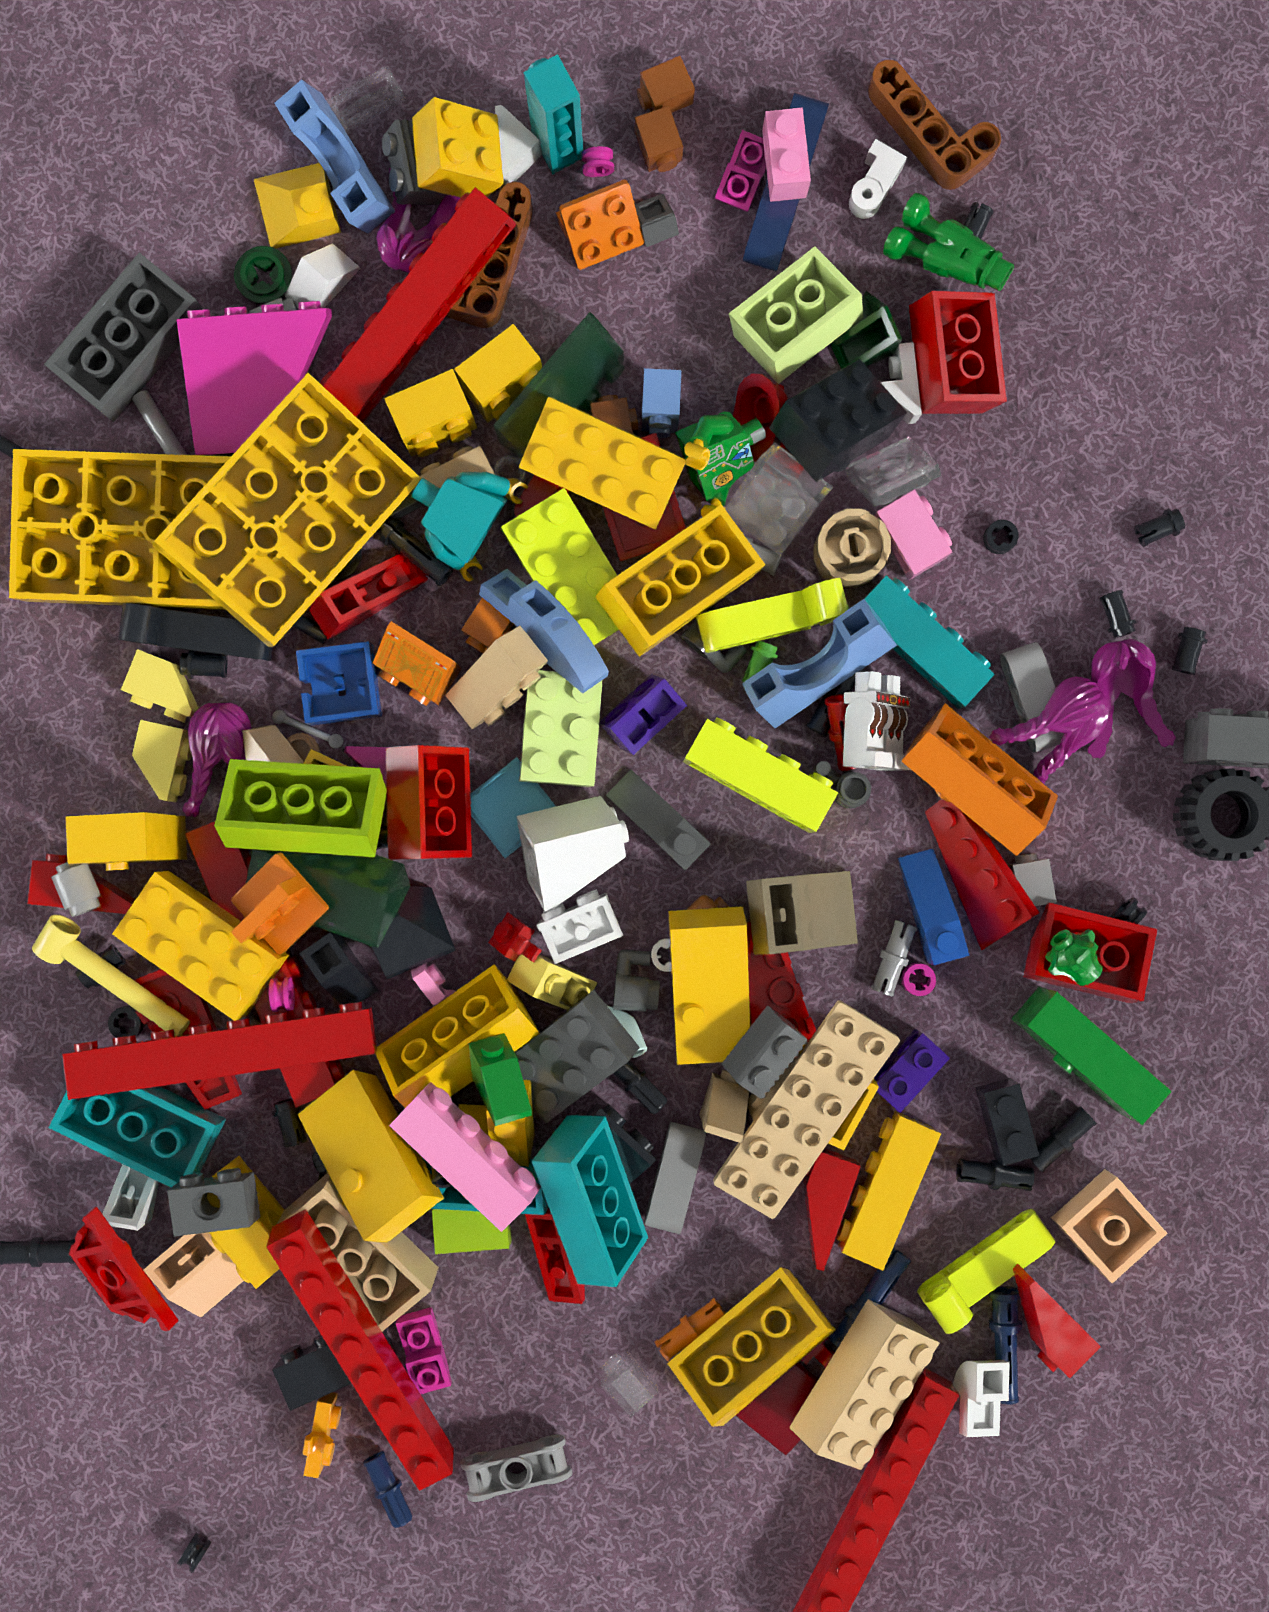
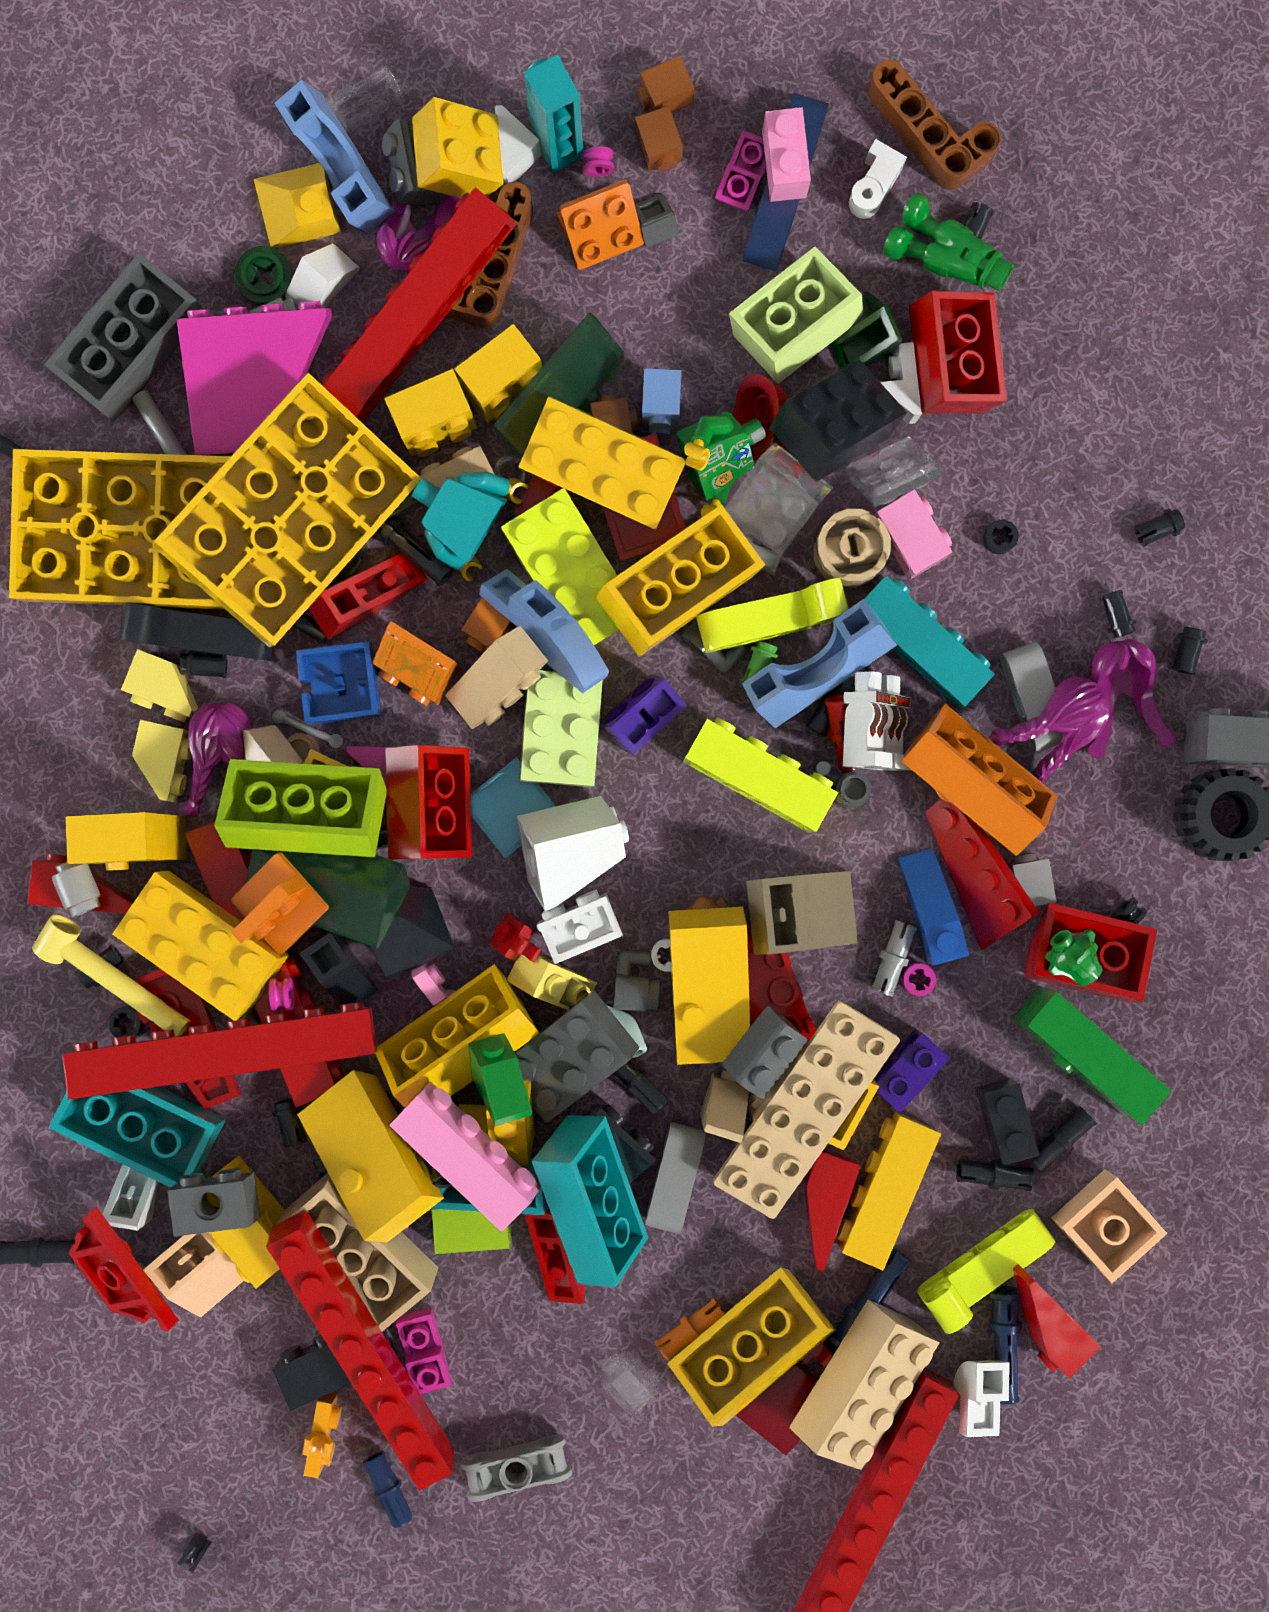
dark grey slope [606,769,711,871] -> none

